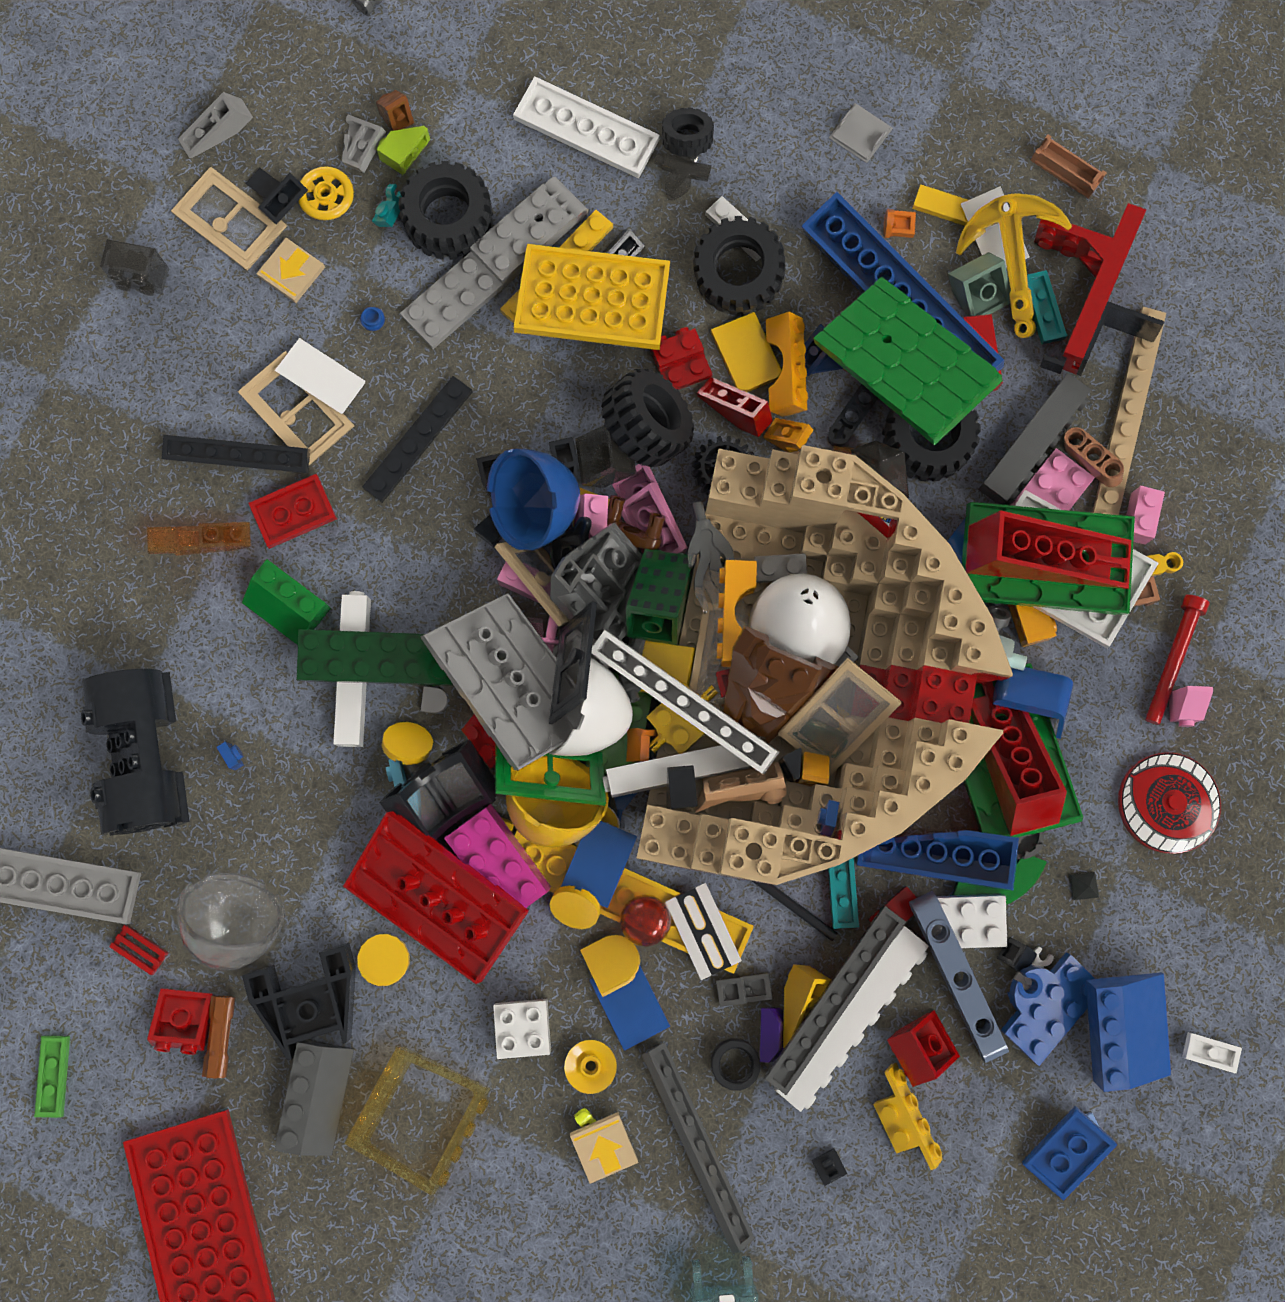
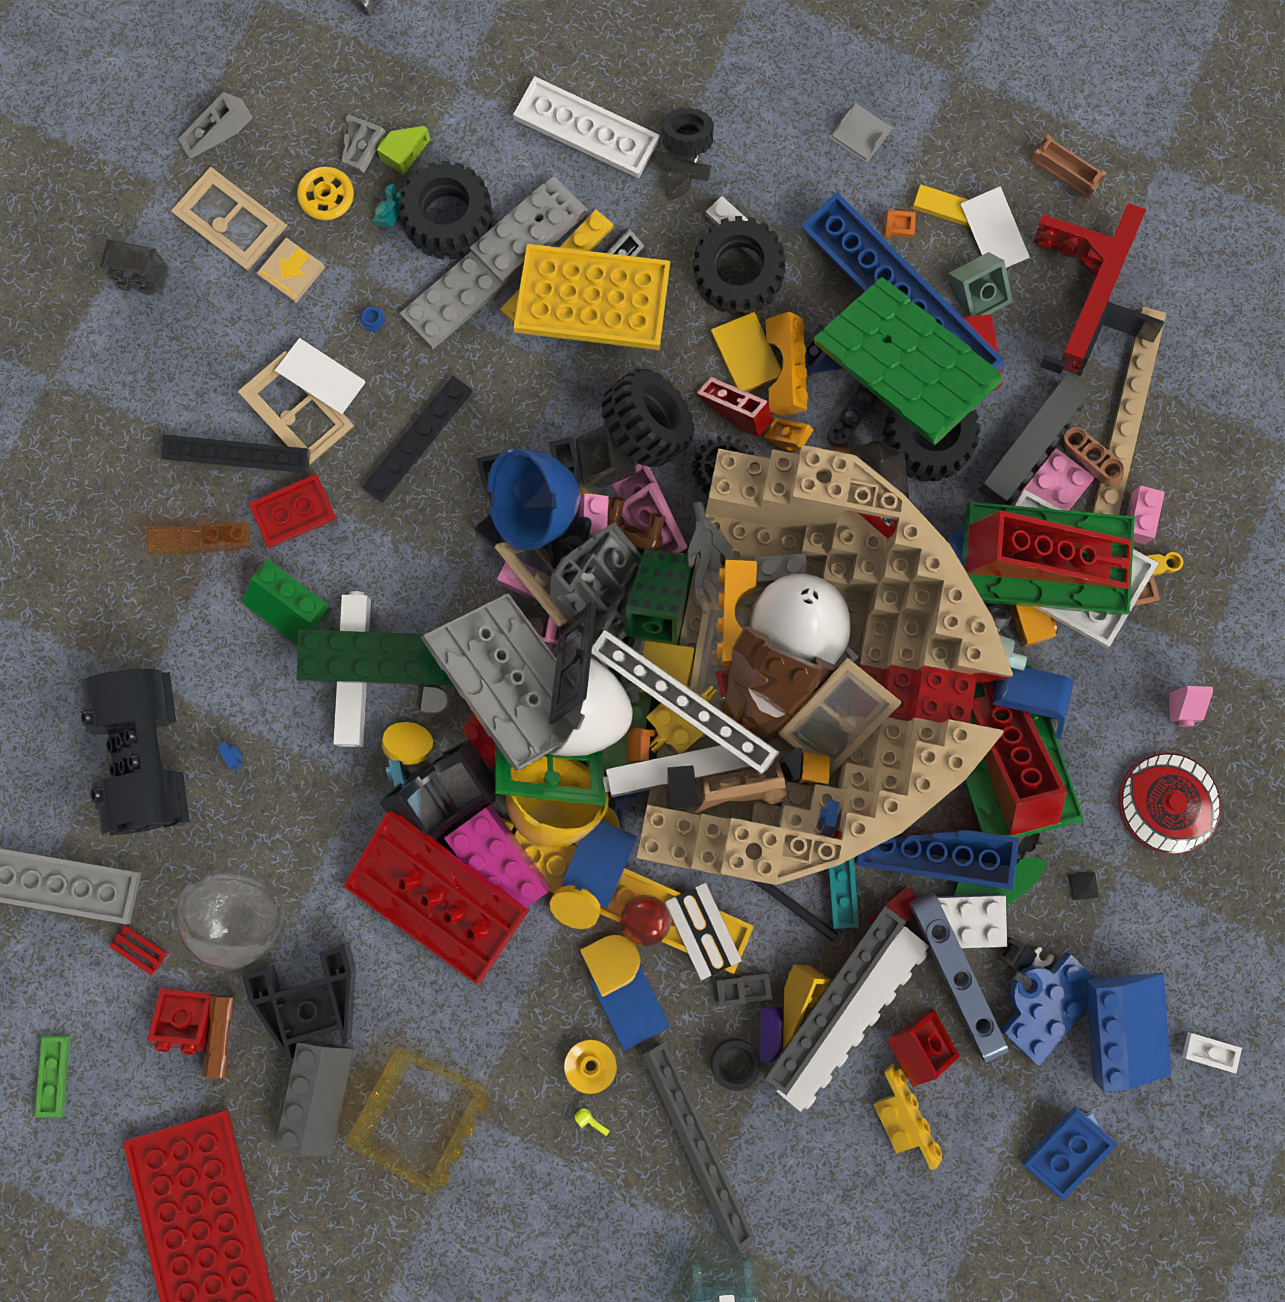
black piece [245,167,280,199] -> none
black slope [258,173,308,225] -> none
yellow tile [357,934,410,986] -> none
dark orange slope [376,90,414,131] -> none
white brick [494,999,551,1059] -> none
tan tile [570,1112,638,1184] -> none
red plate [650,327,713,390] -> none
black tile [811,1148,847,1186] -> none
yellow piece [956,193,1072,338] -> none
teal plate [1027,270,1067,345] -> none
red piece [1145,594,1210,725] -> none

